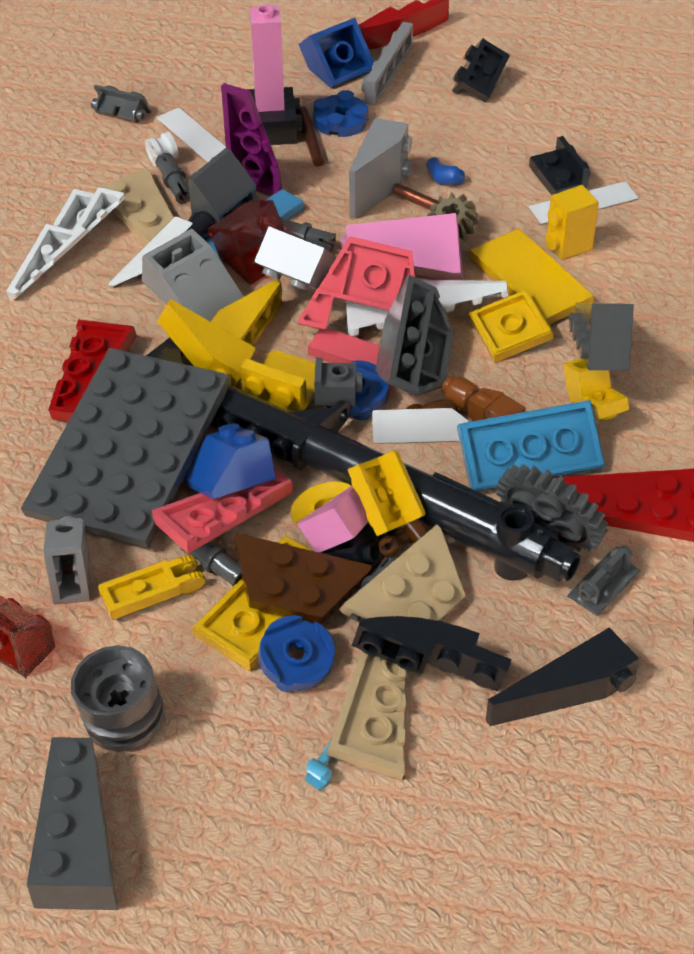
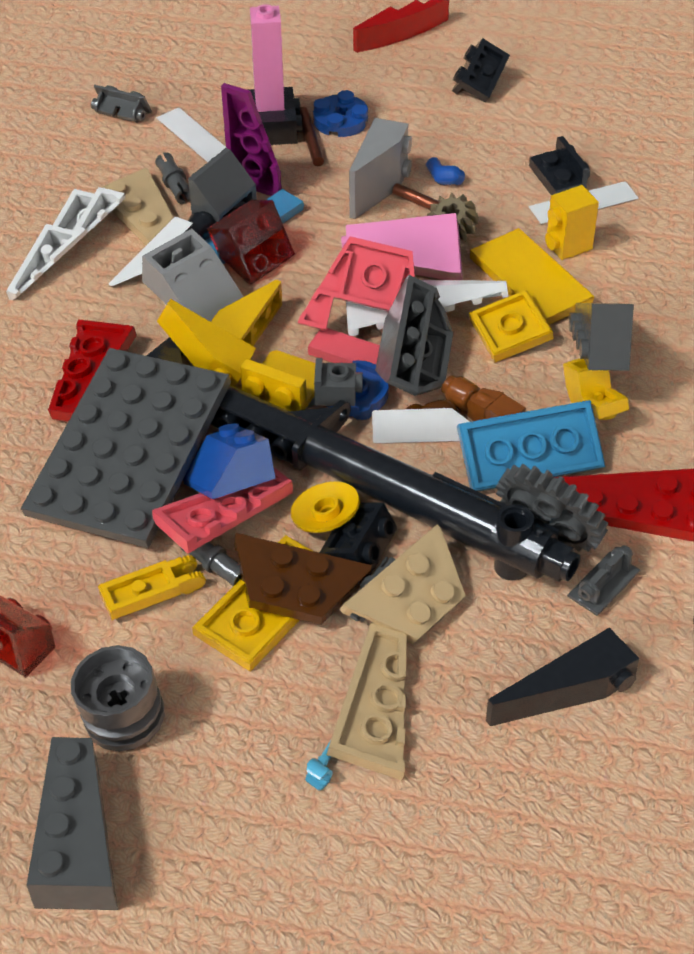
light grey torso [44,516,90,604] -> none
white wheel [145,132,179,167] -> none
slope [254,227,337,291] -> none
blue plate [258,615,335,692] -> none
dark grey pin [274,217,336,252] -> none
bright pink slope [296,486,368,553] -> none
blue slope [298,18,374,88] -> none
yellow bracket [348,450,425,536] -> none
black slope [351,616,512,691] -> none
light grey plate [362,22,413,106] -> none
reddish brown arm [379,519,428,557] -> none

